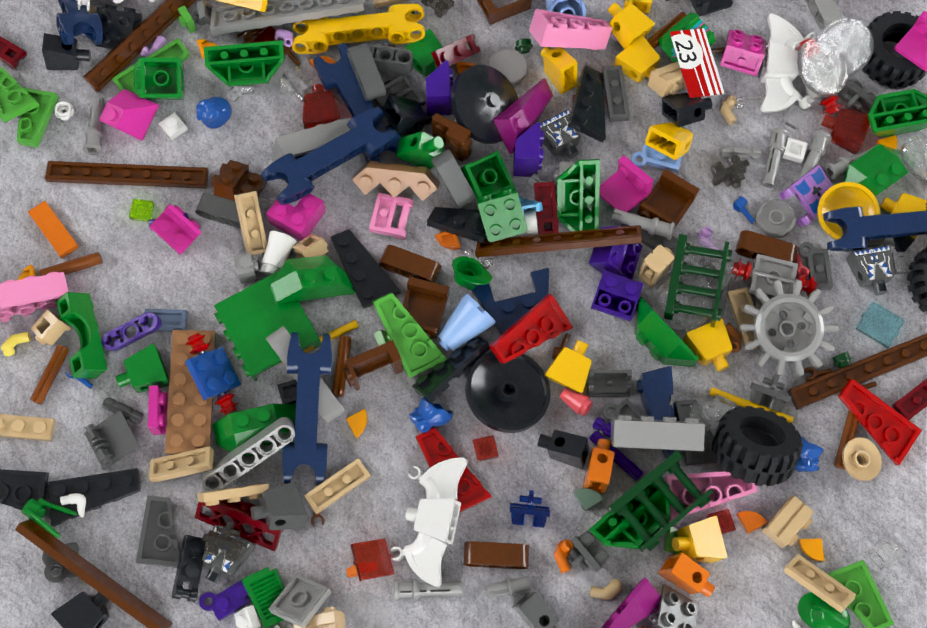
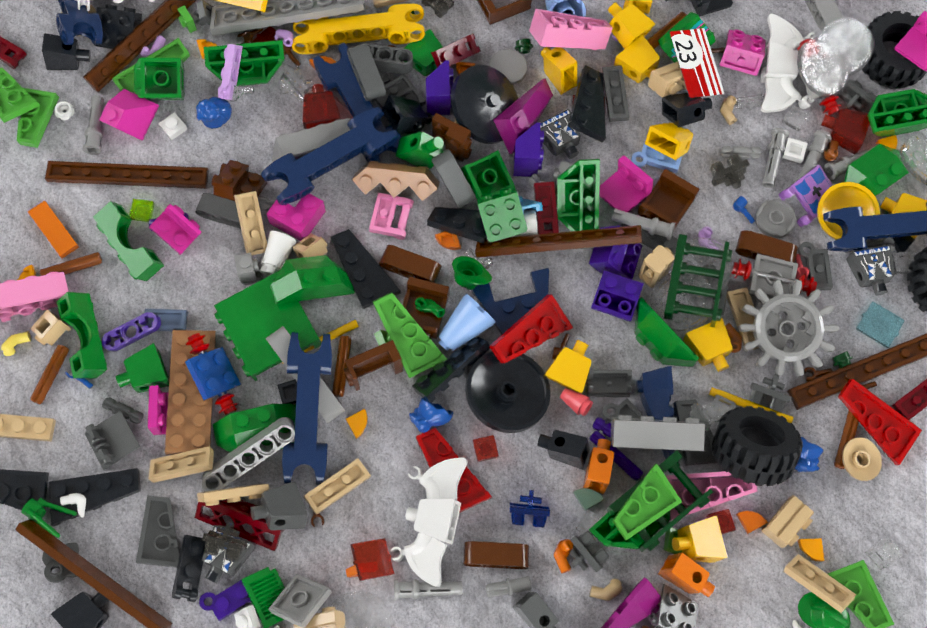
none -> arch [93,201,164,282]
none -> lavender hinge [218,44,243,100]
none -> green arm [415,297,445,318]
none -> bright green wing [612,463,682,540]
none -> dark orange arm [823,141,839,162]

